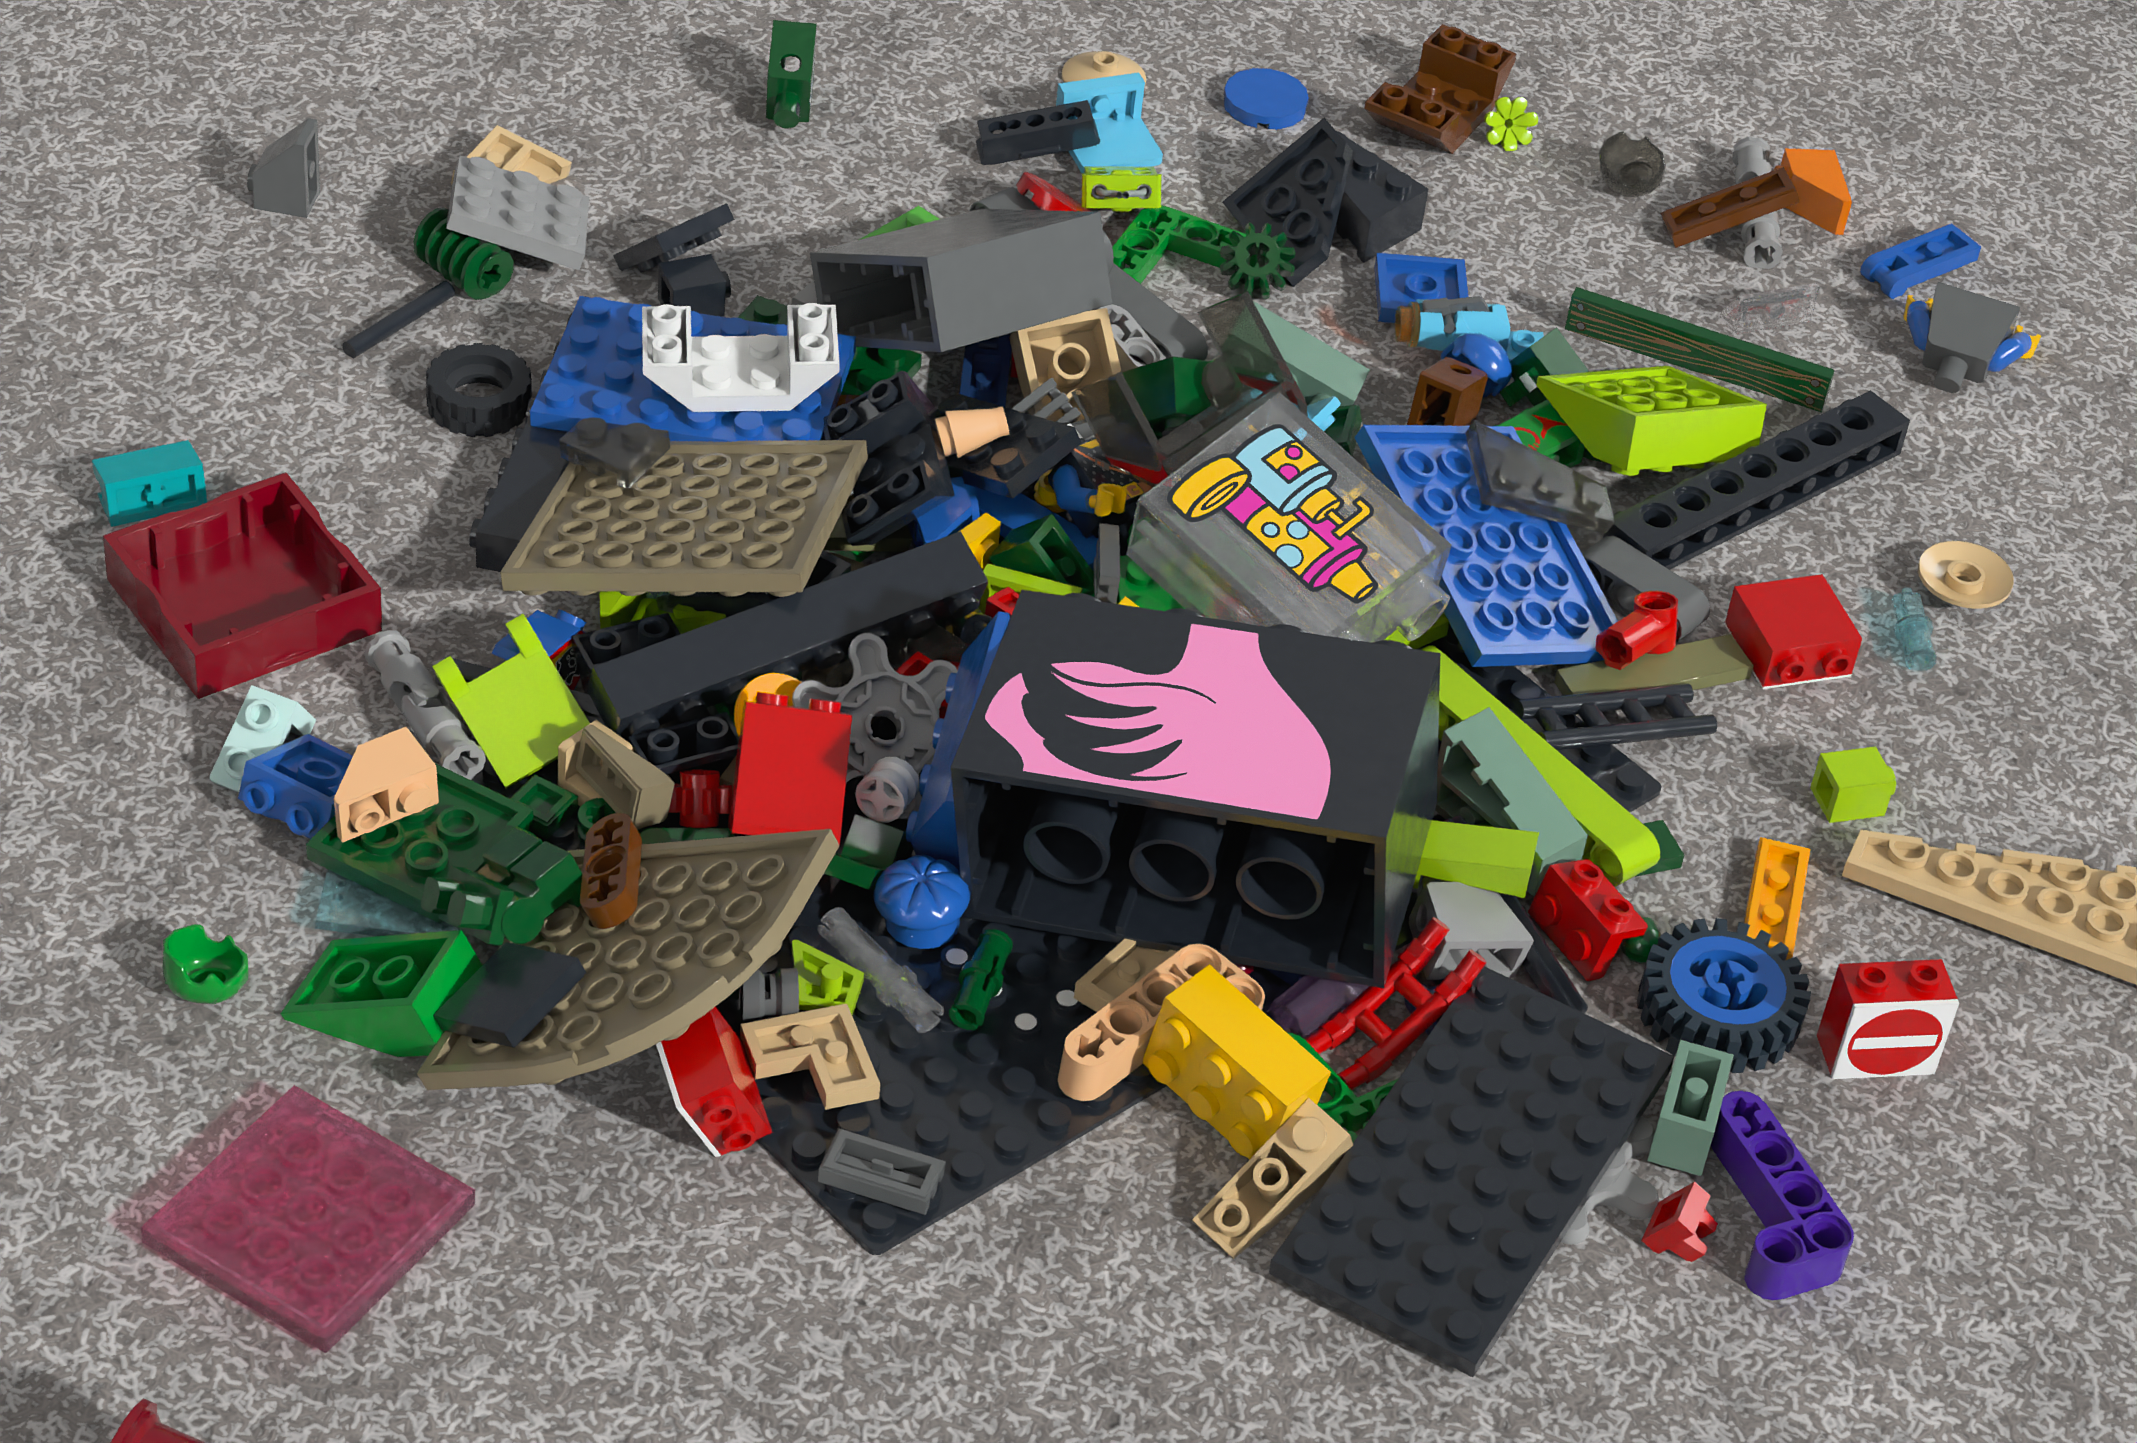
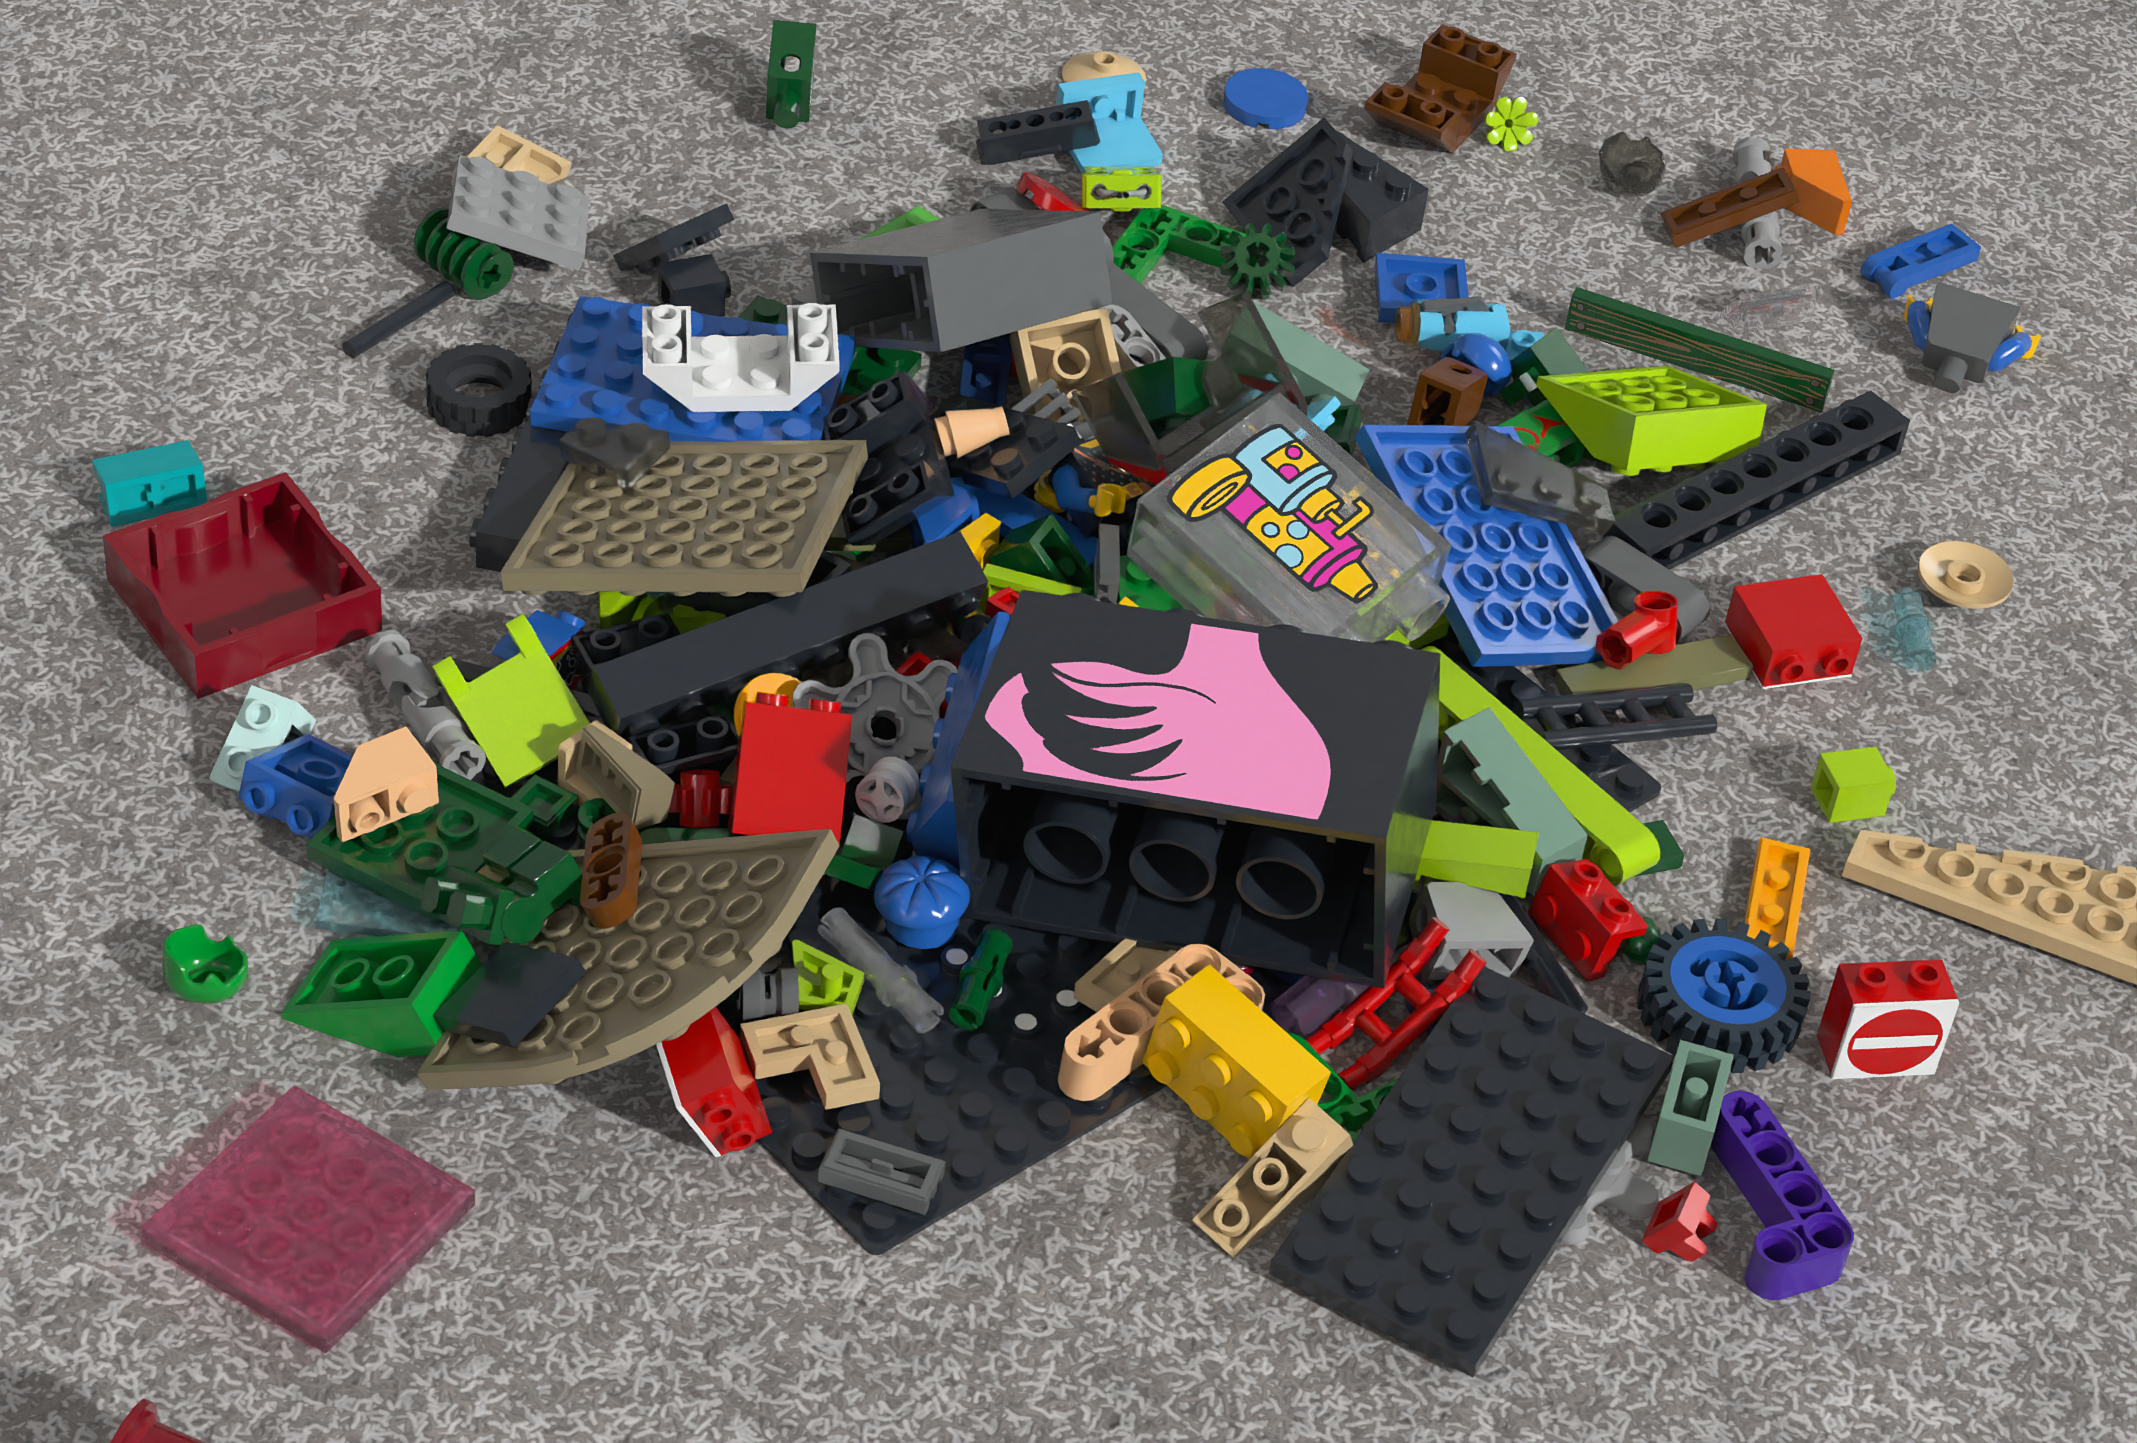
dark grey slope [247,118,320,218] -> none

